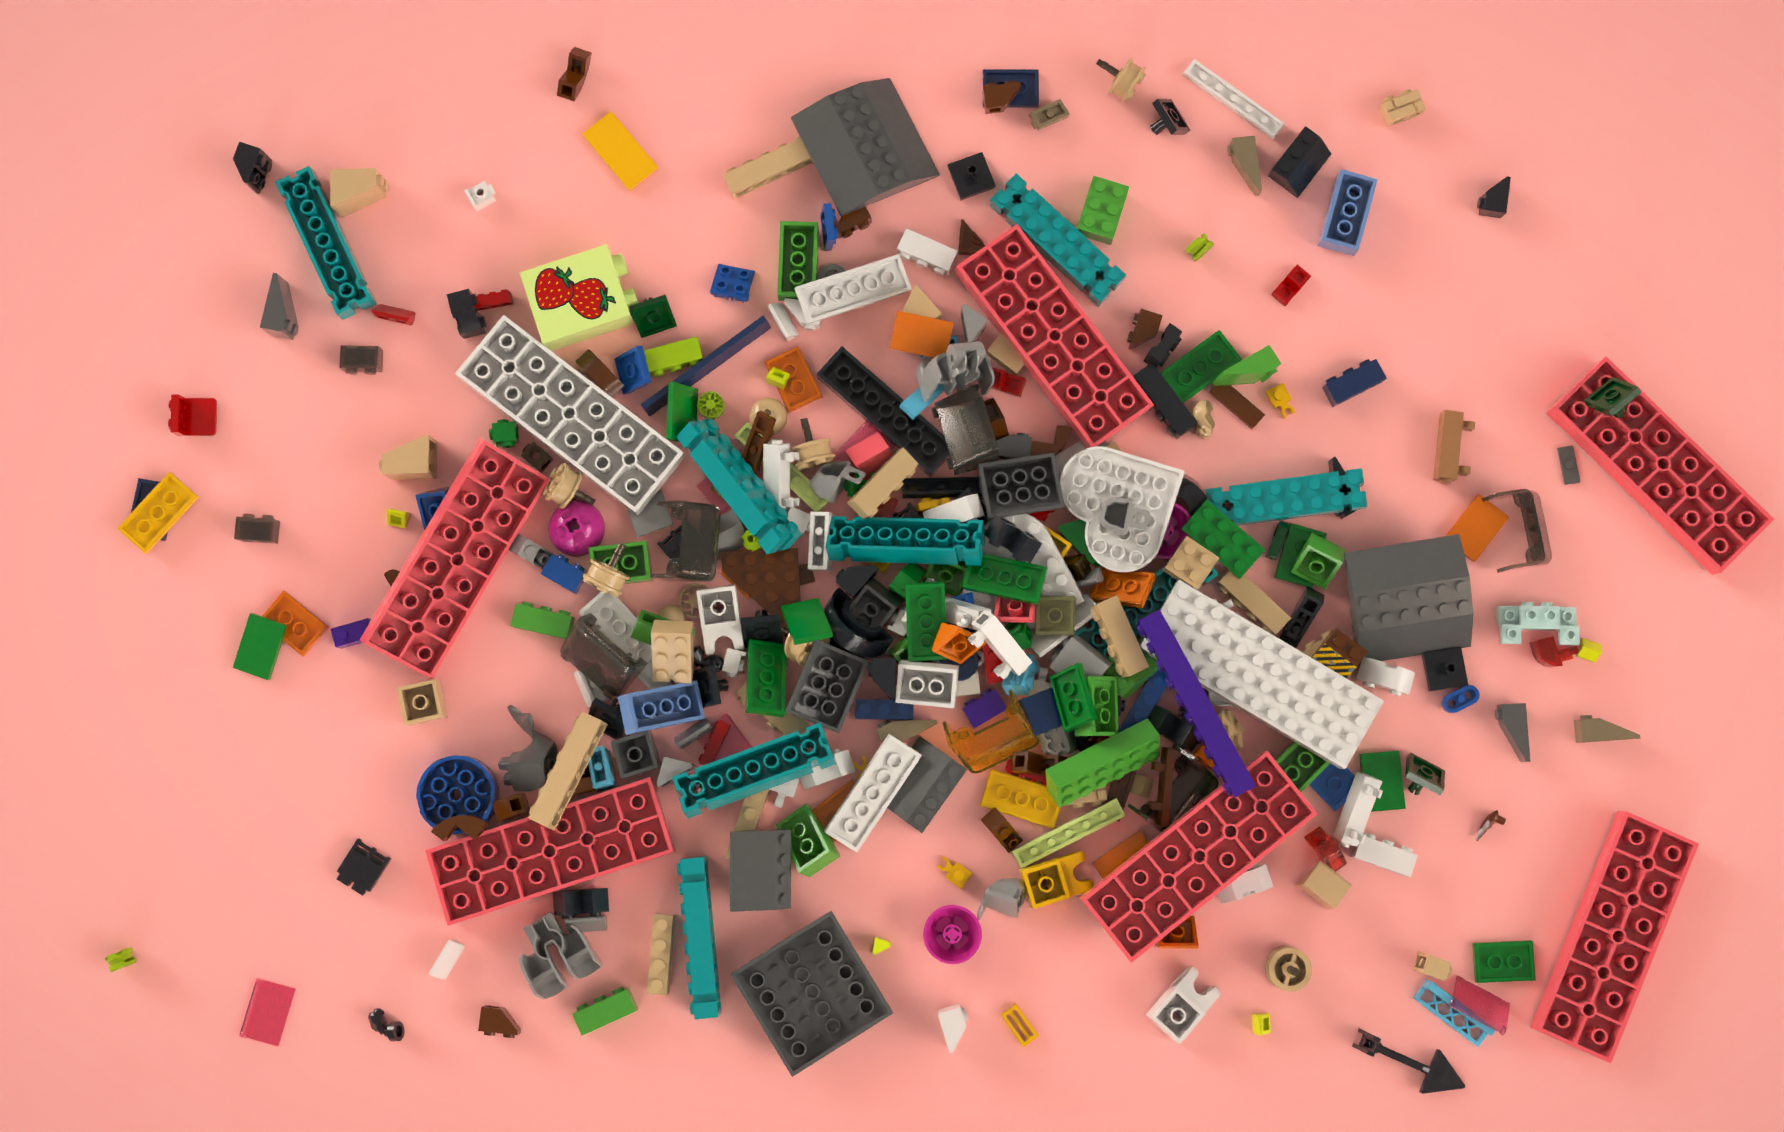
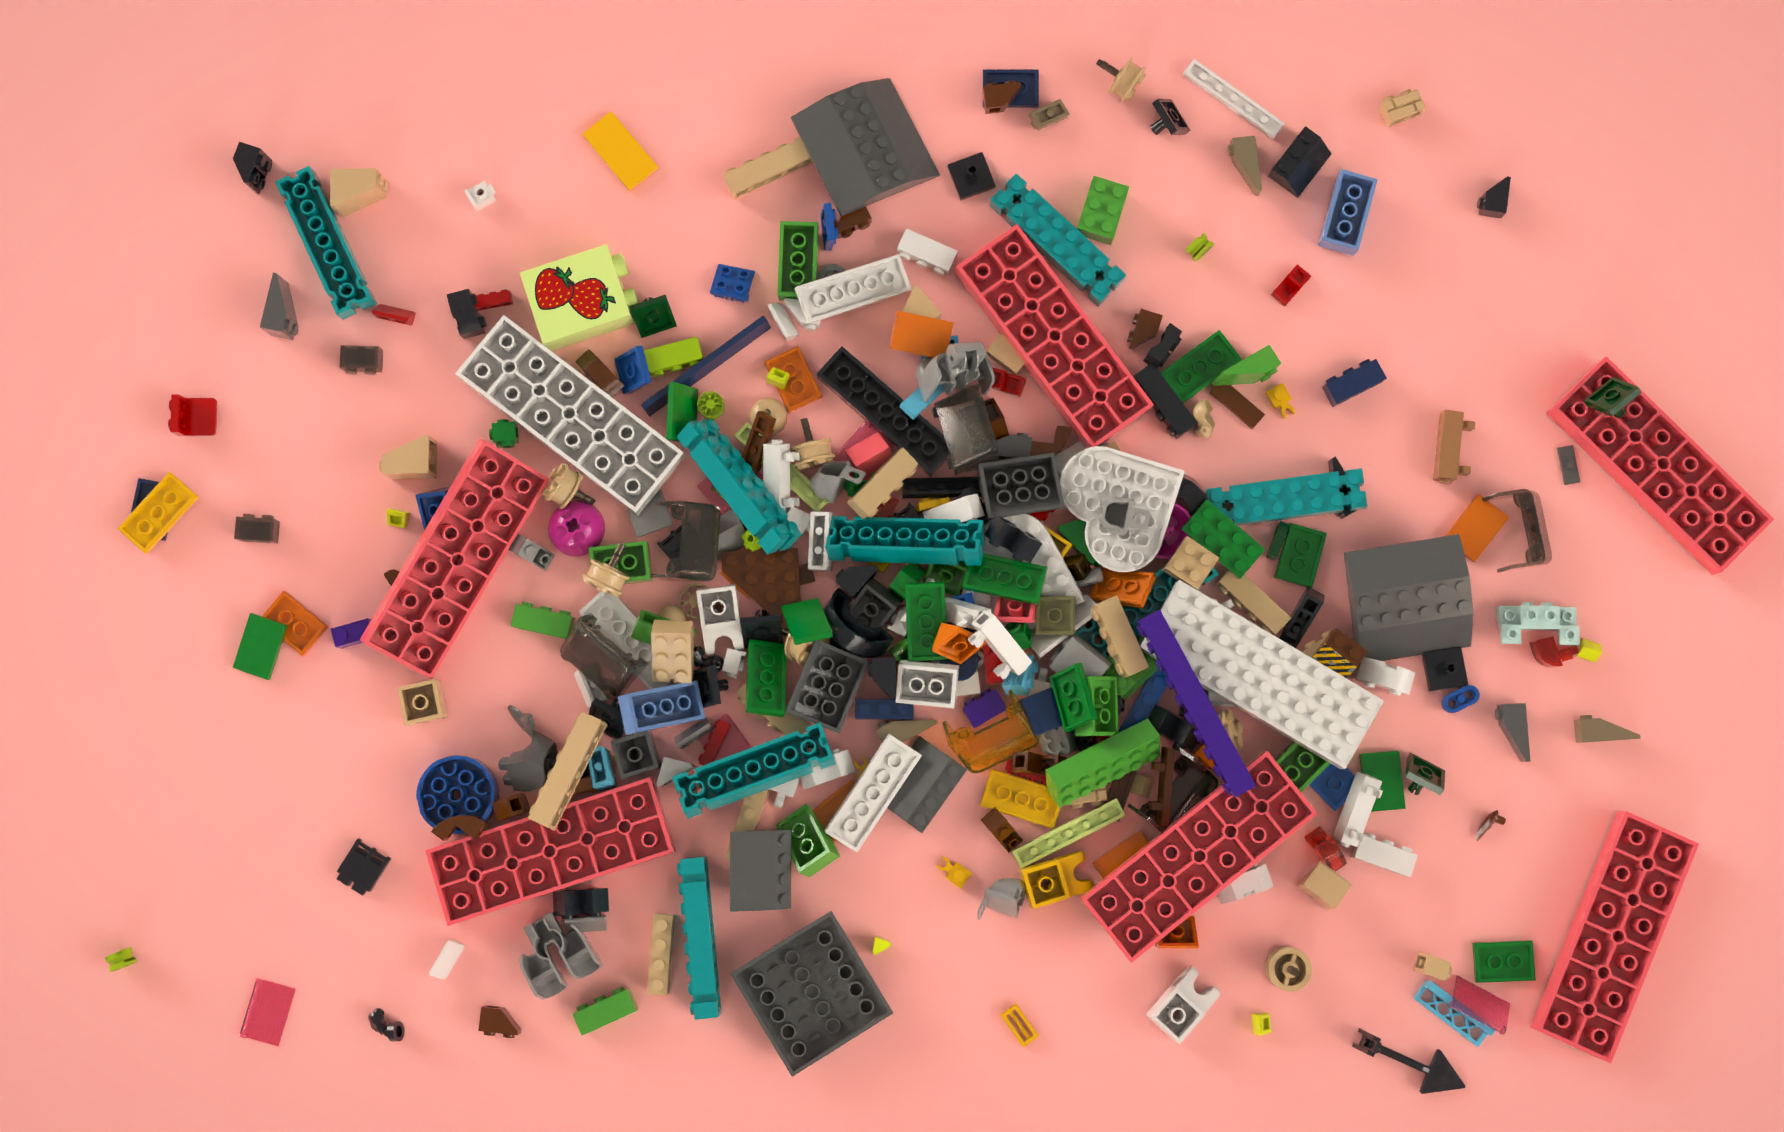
dark brown brick [521,441,554,473] -> none
blue brick [540,554,585,595] -> none
reddish brown brick [557,47,592,101] -> none
dark pink piece [923,905,982,964] -> none
white slope [937,1003,969,1053] -> none
reddish brown tile [958,219,985,256] -> none
light grey slope [960,304,988,342] -> none
bright green slope [1291,533,1346,589] -> none

